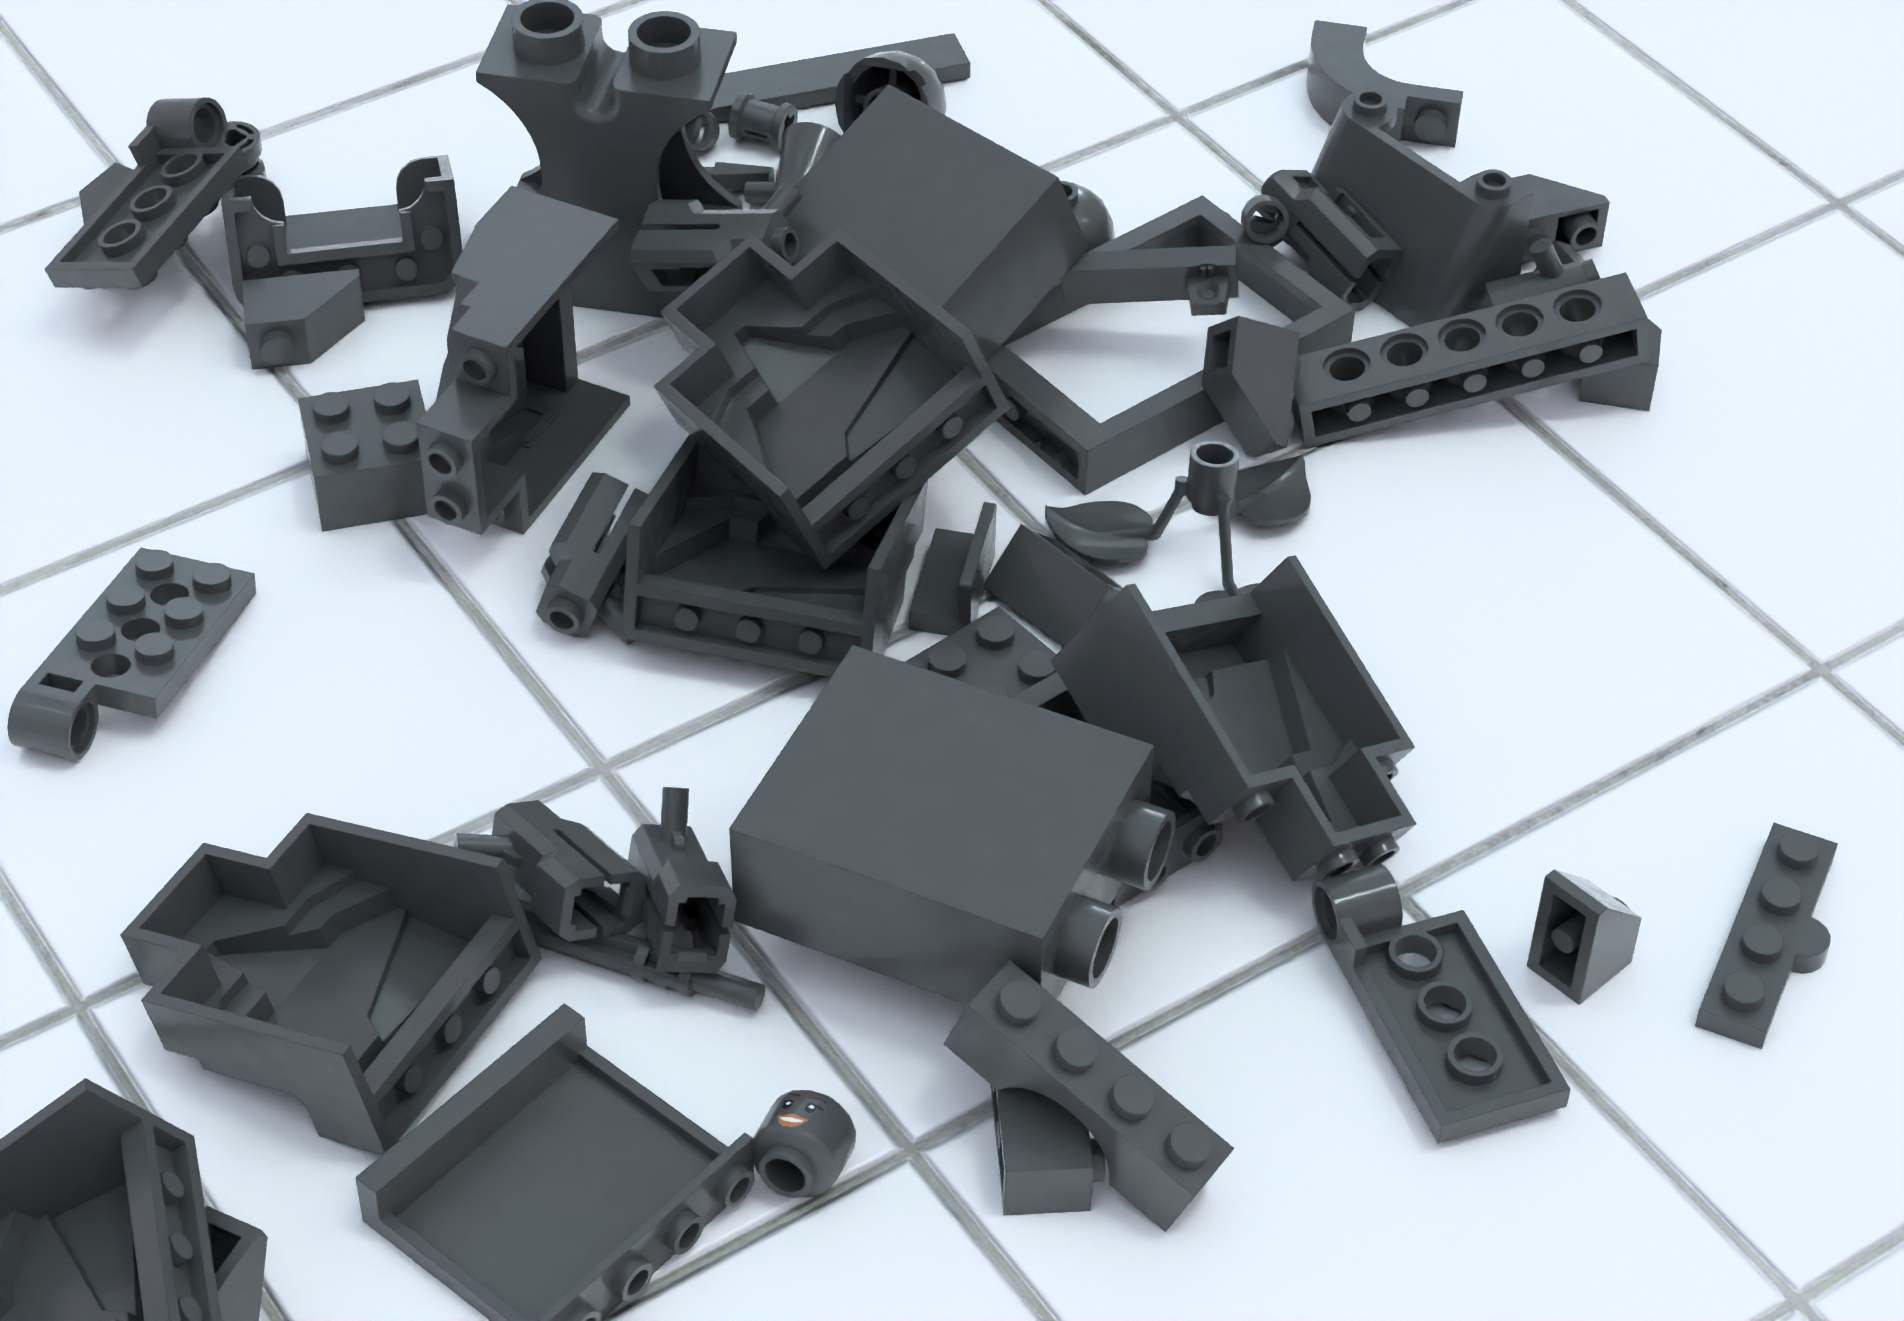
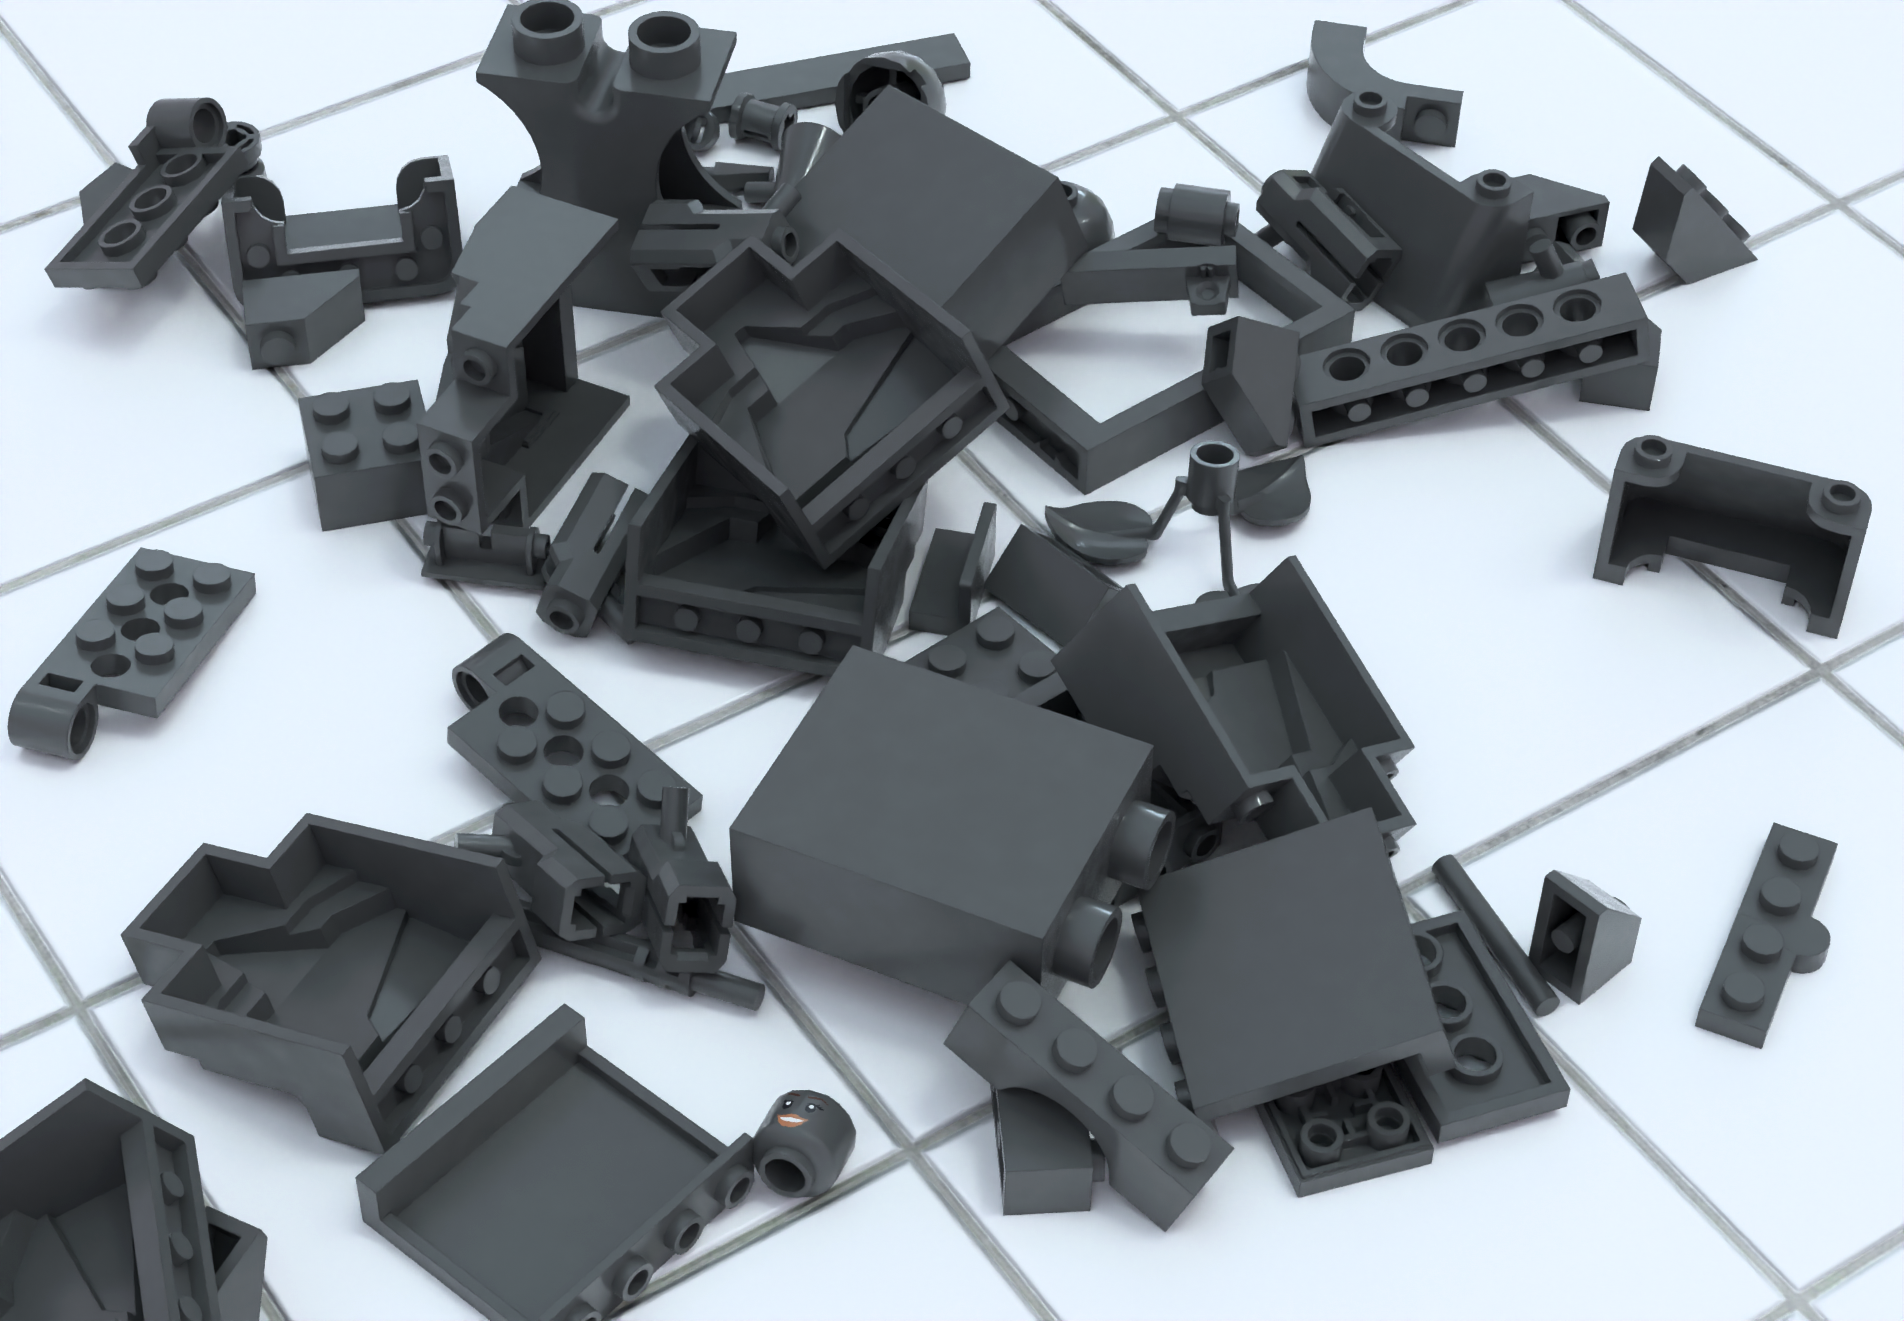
dark grey hinge [1241,194,1289,244] -> none
none -> dark grey hinge [421,520,552,591]
none -> dark grey hinge [447,633,703,883]
none -> dark grey panel [1131,807,1457,1135]
none -> dark grey brick [1154,183,1240,246]
none -> dark grey tile [1255,1063,1434,1198]
none -> dark grey bar [1432,854,1560,1017]
none -> dark grey windscreen [1593,435,1872,639]
none -> dark grey slope [1632,156,1758,284]

